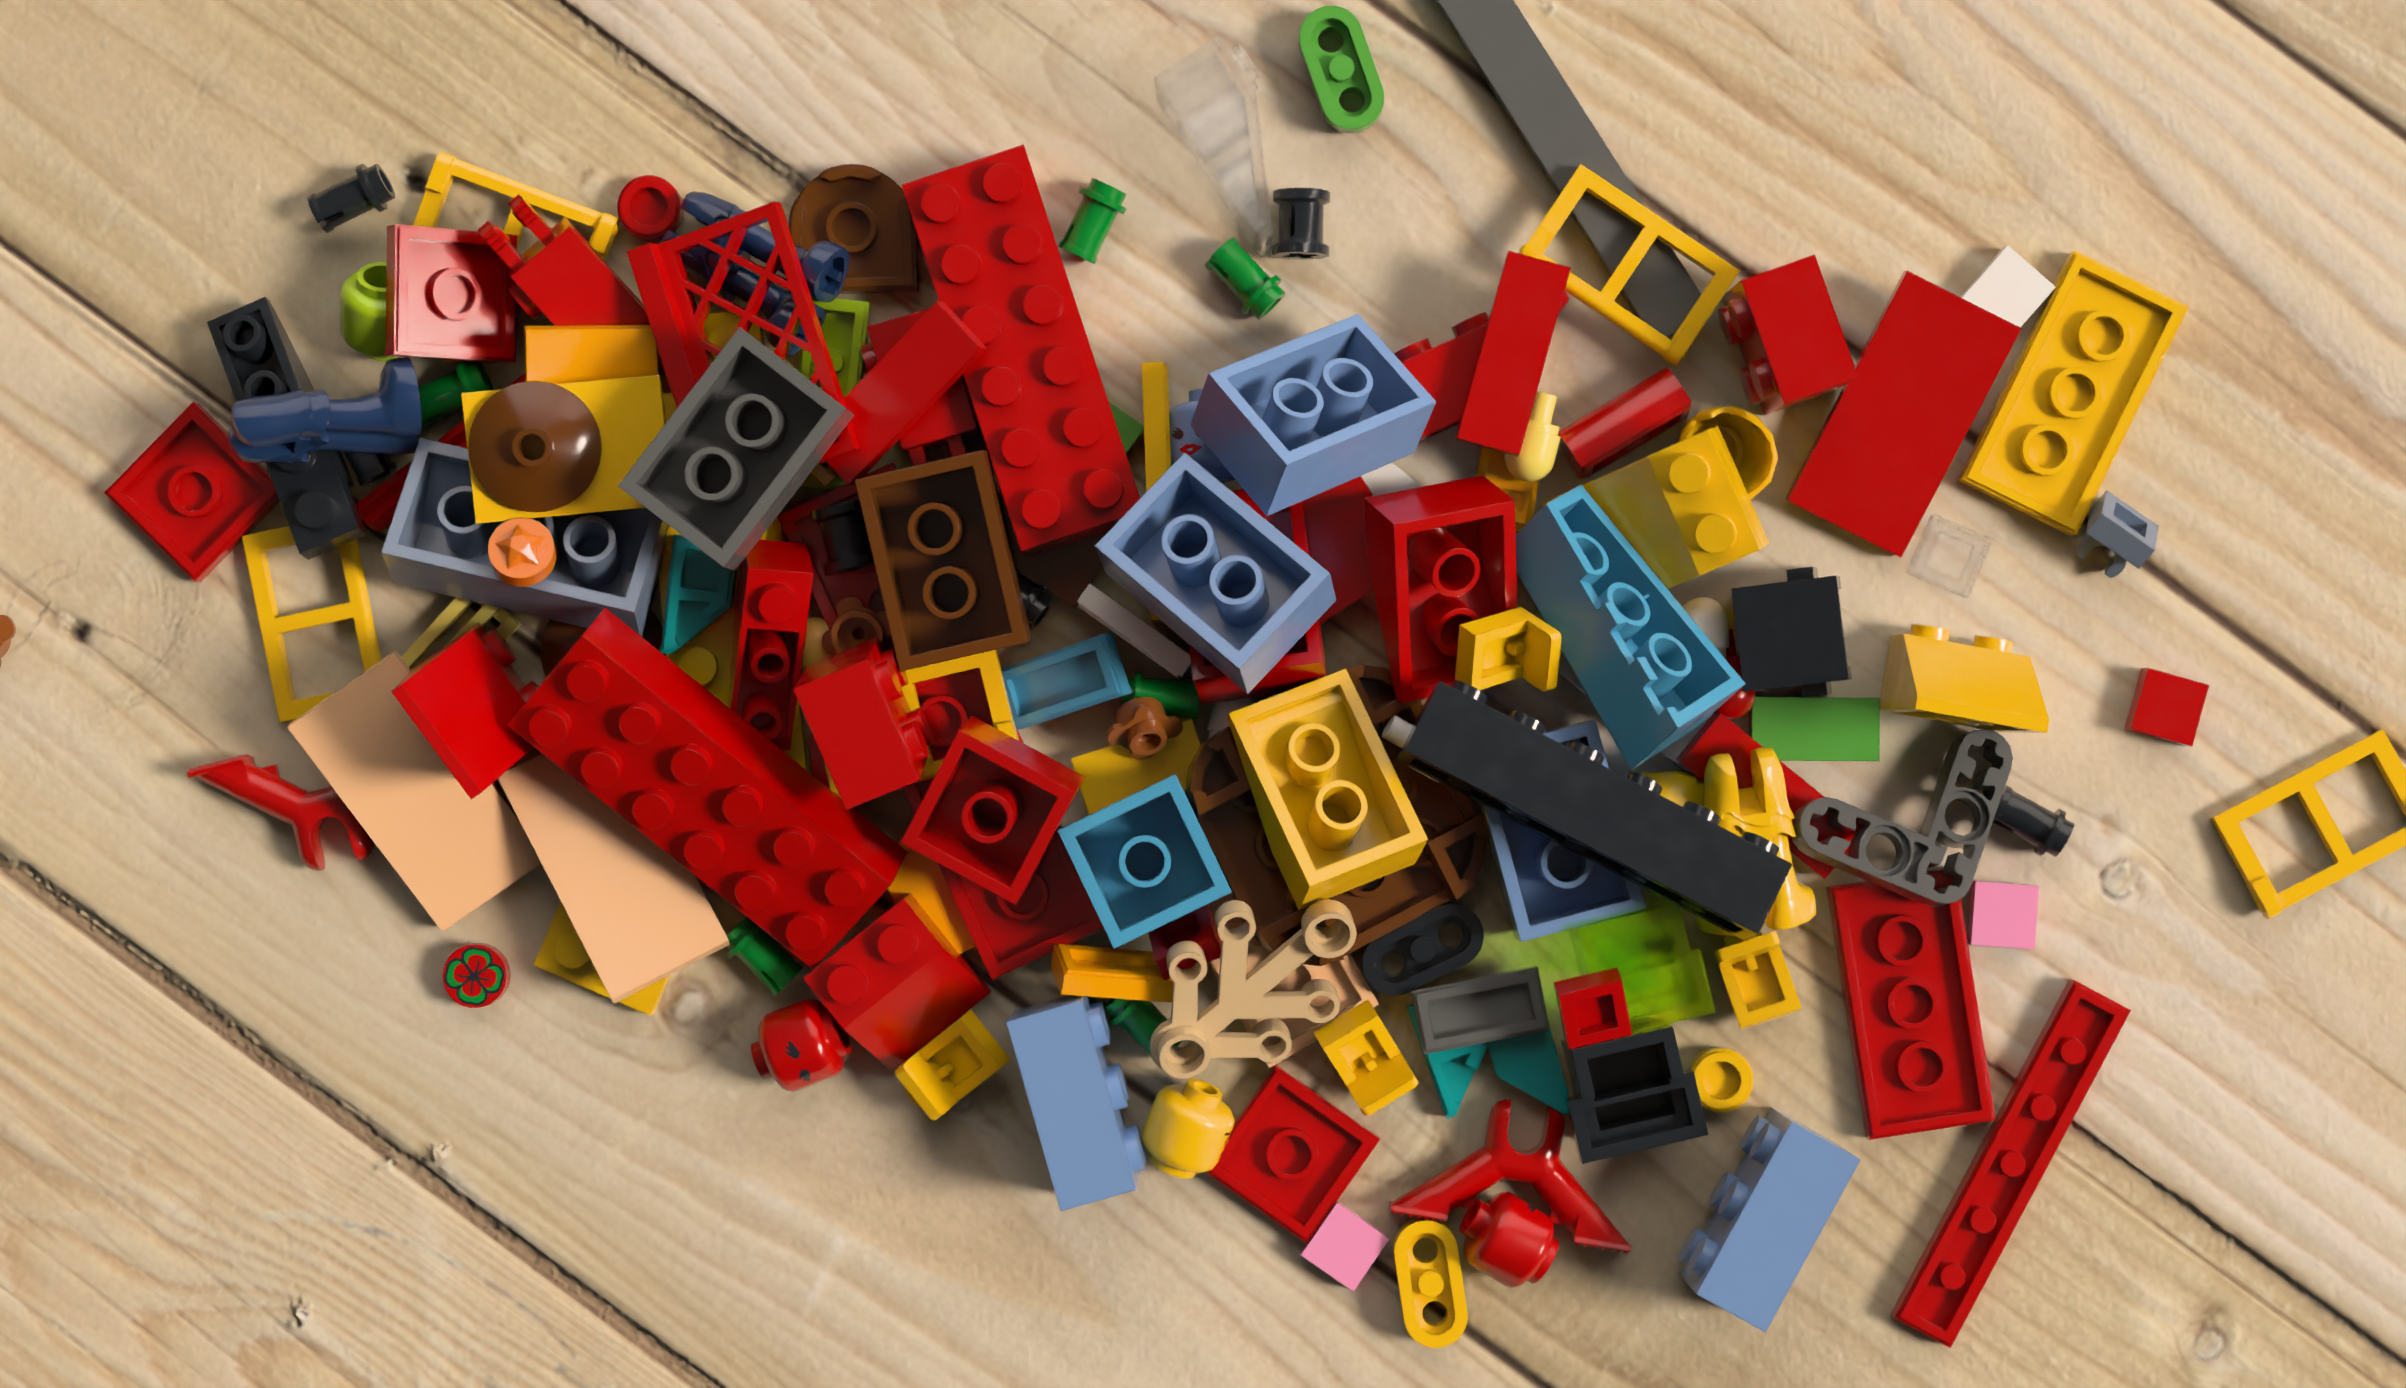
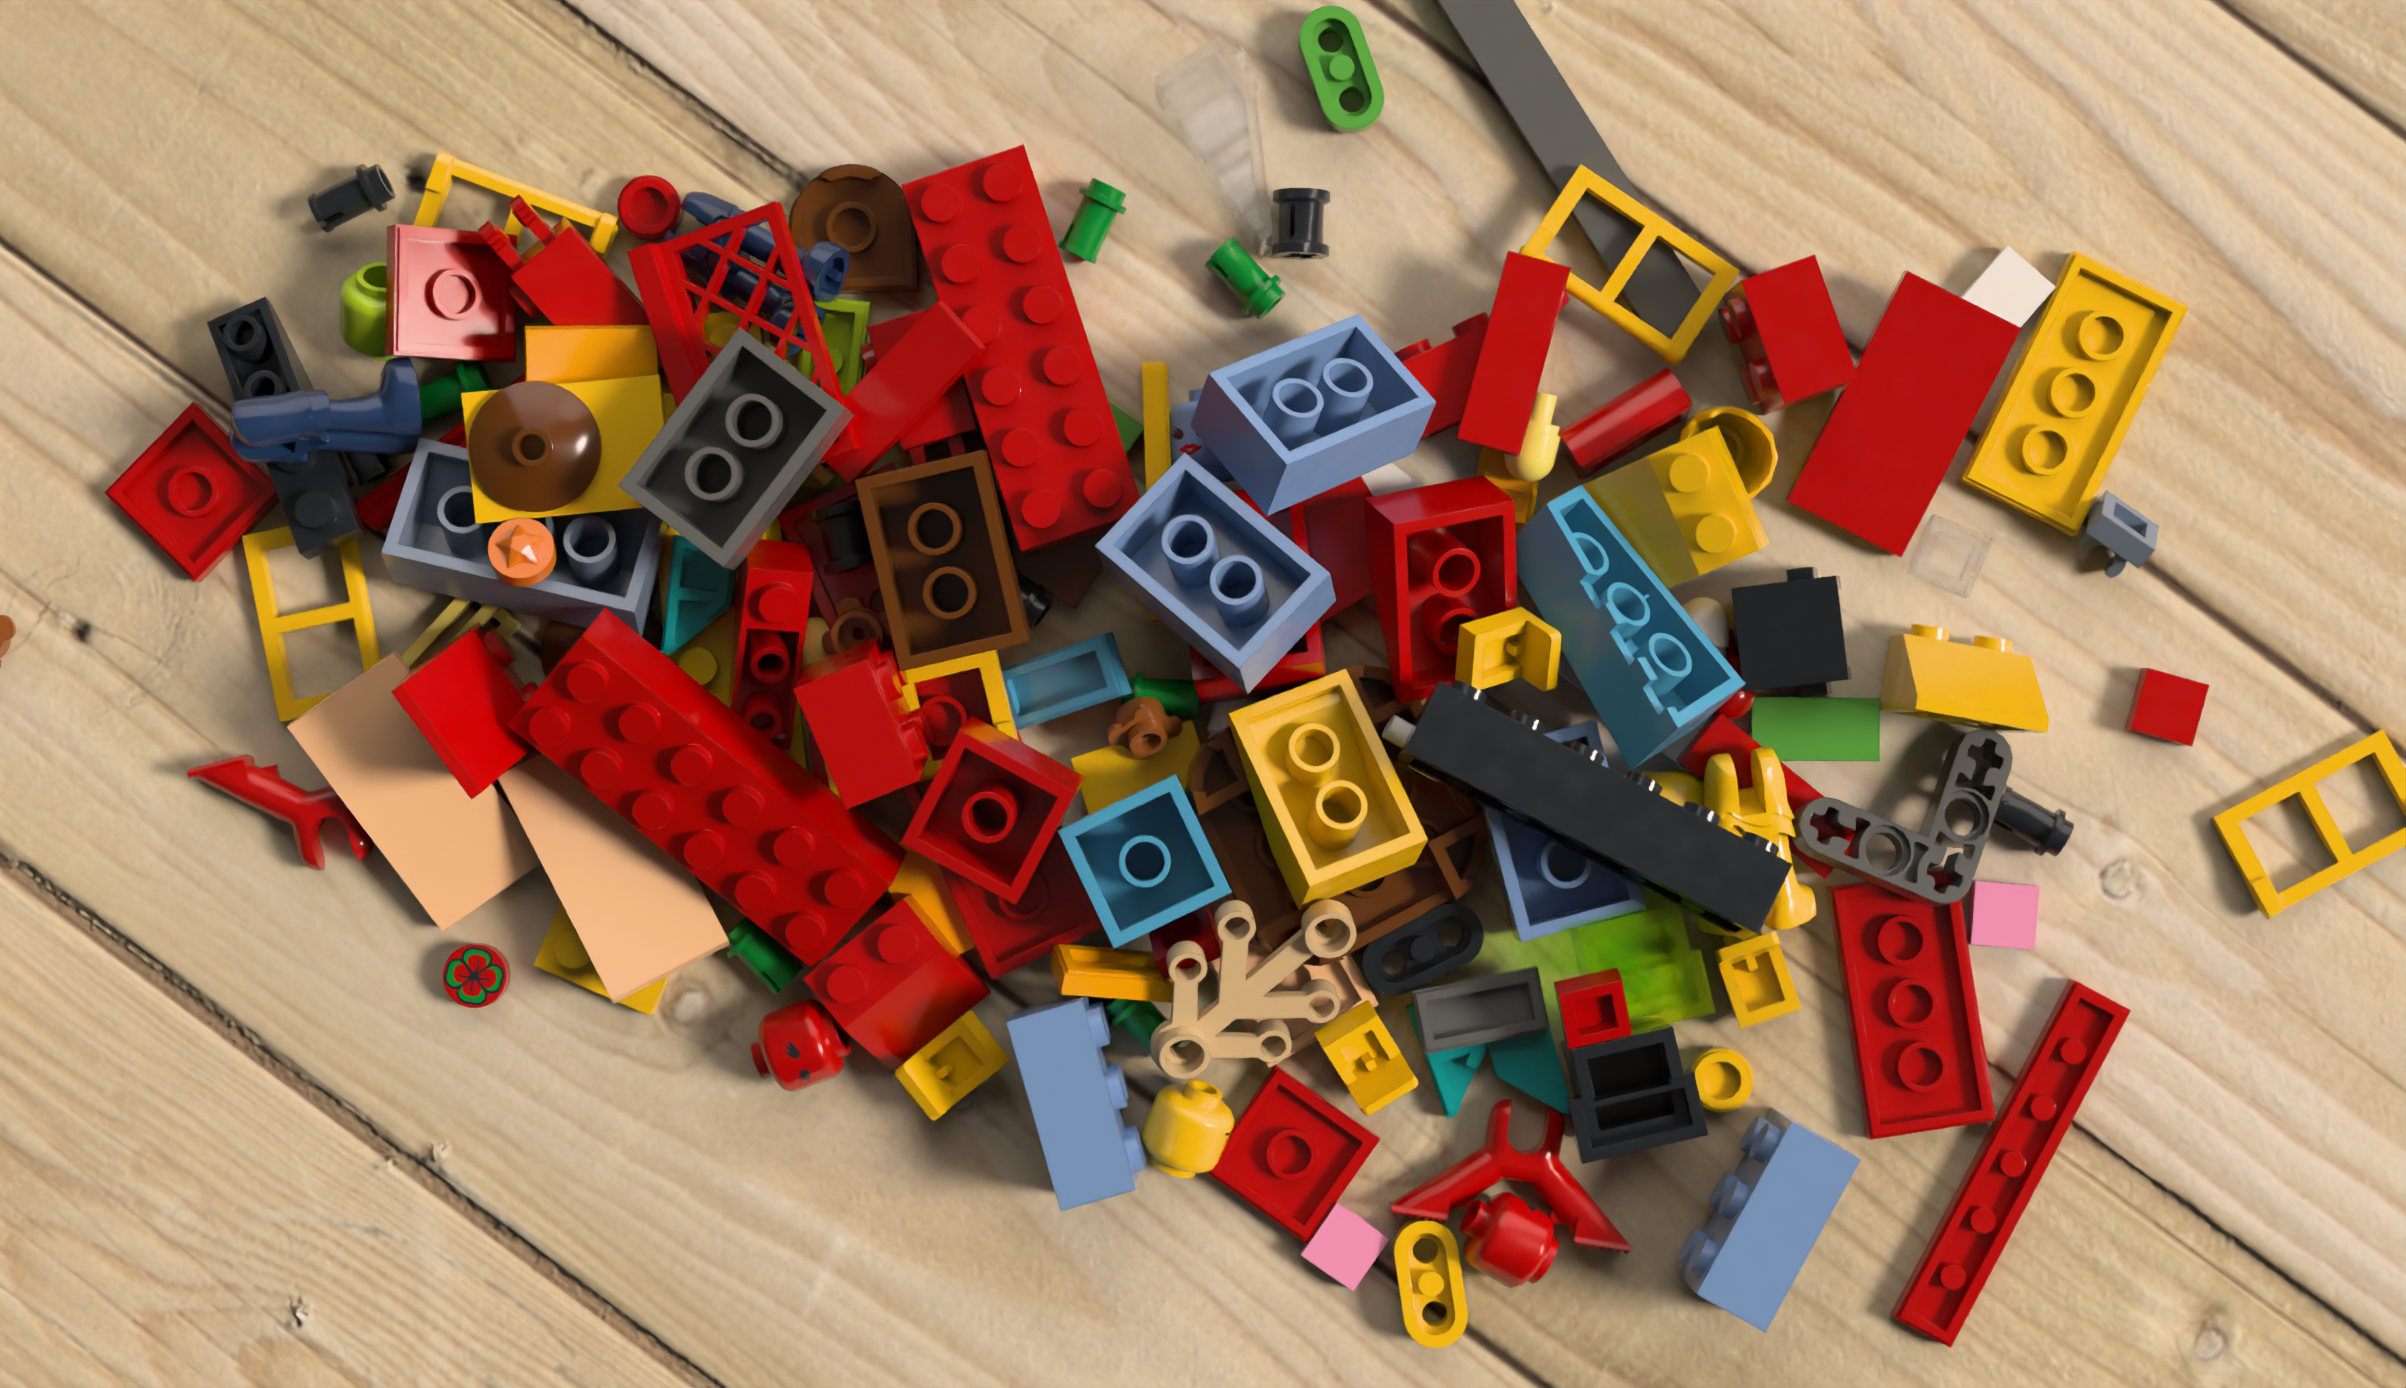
white tile [1077,584,1191,678] -> none

